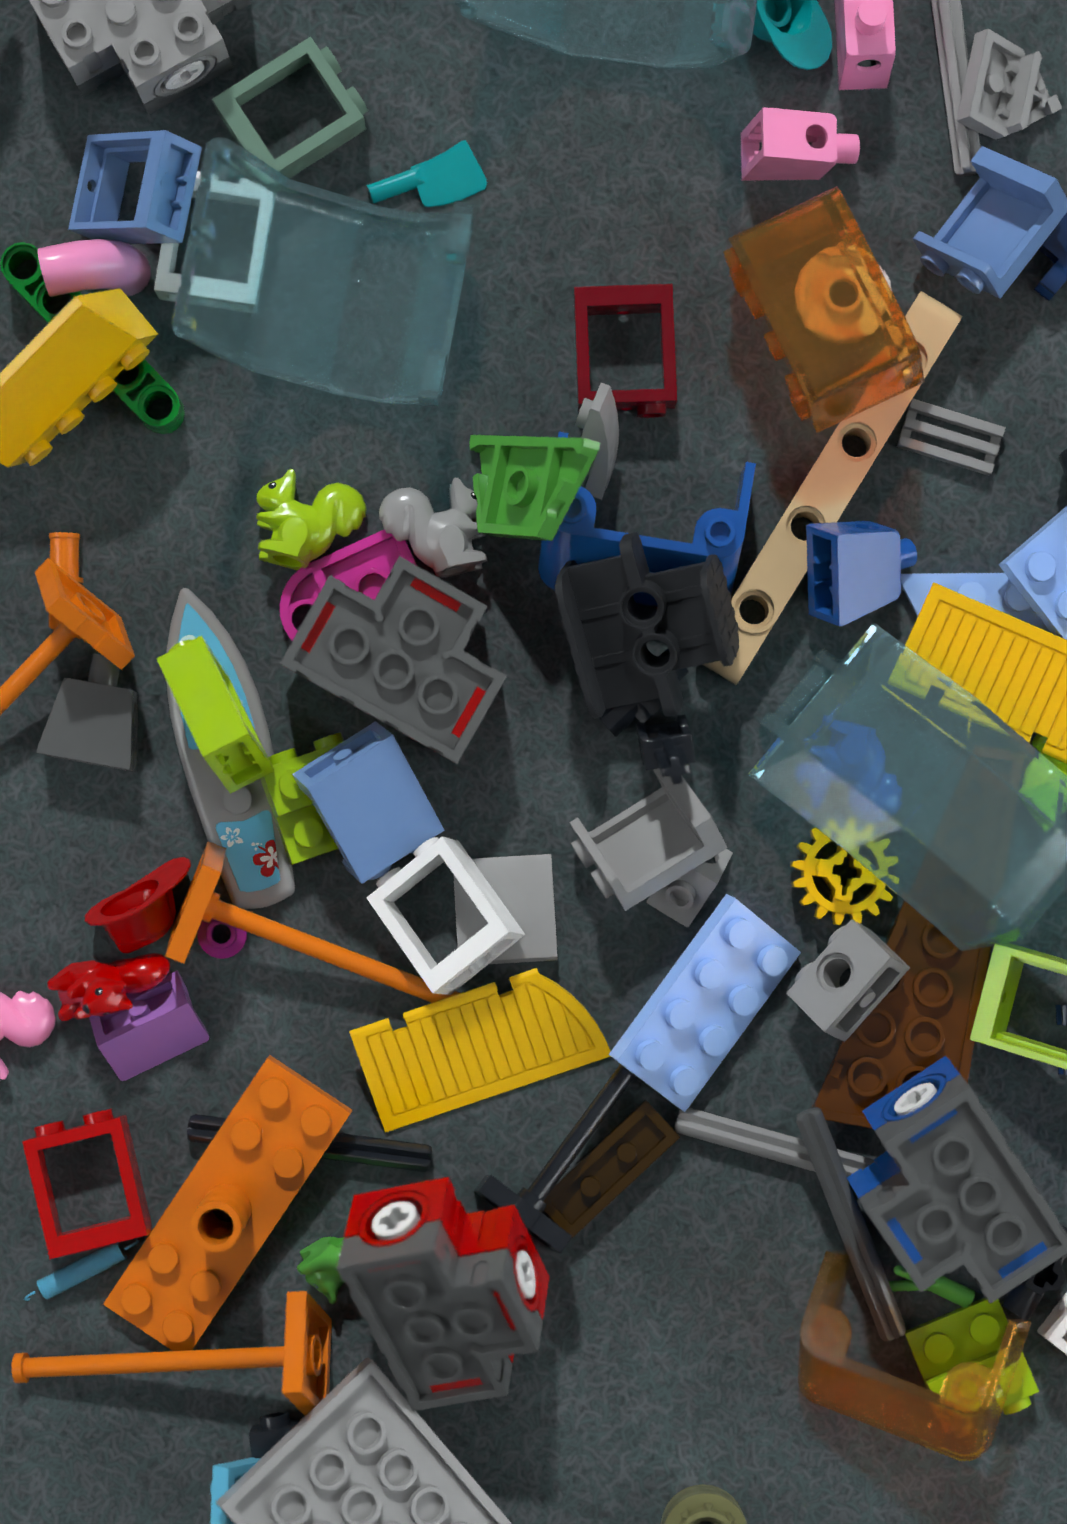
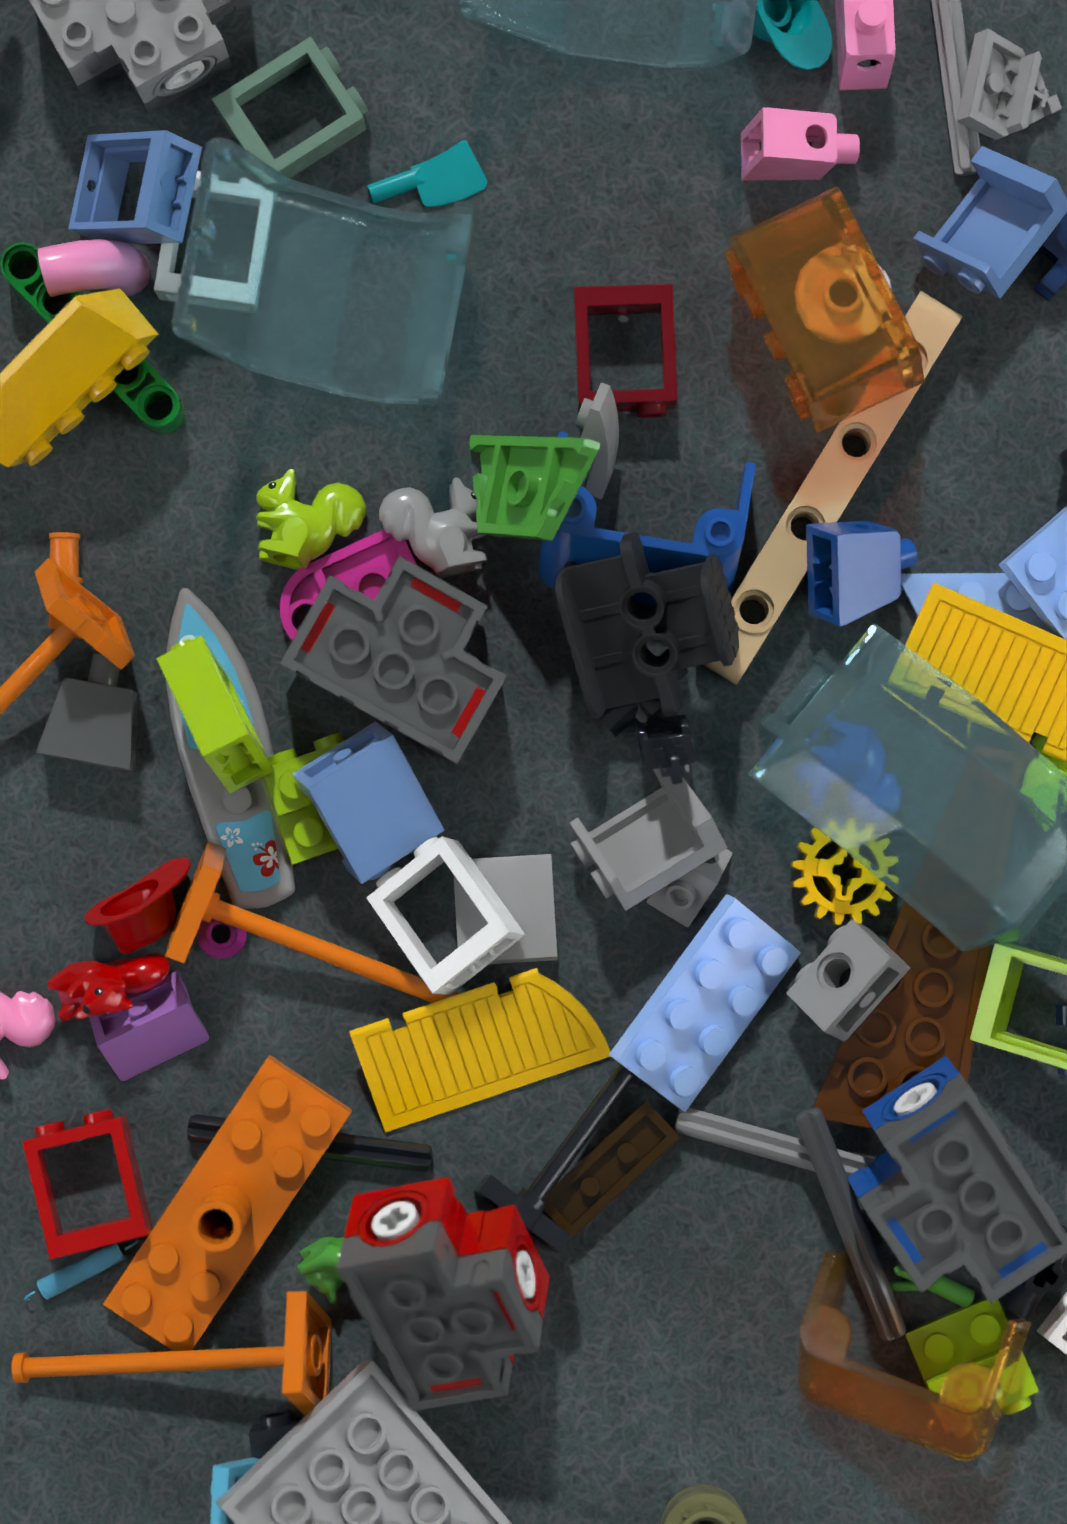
light grey tile [896,399,1006,476] -> none

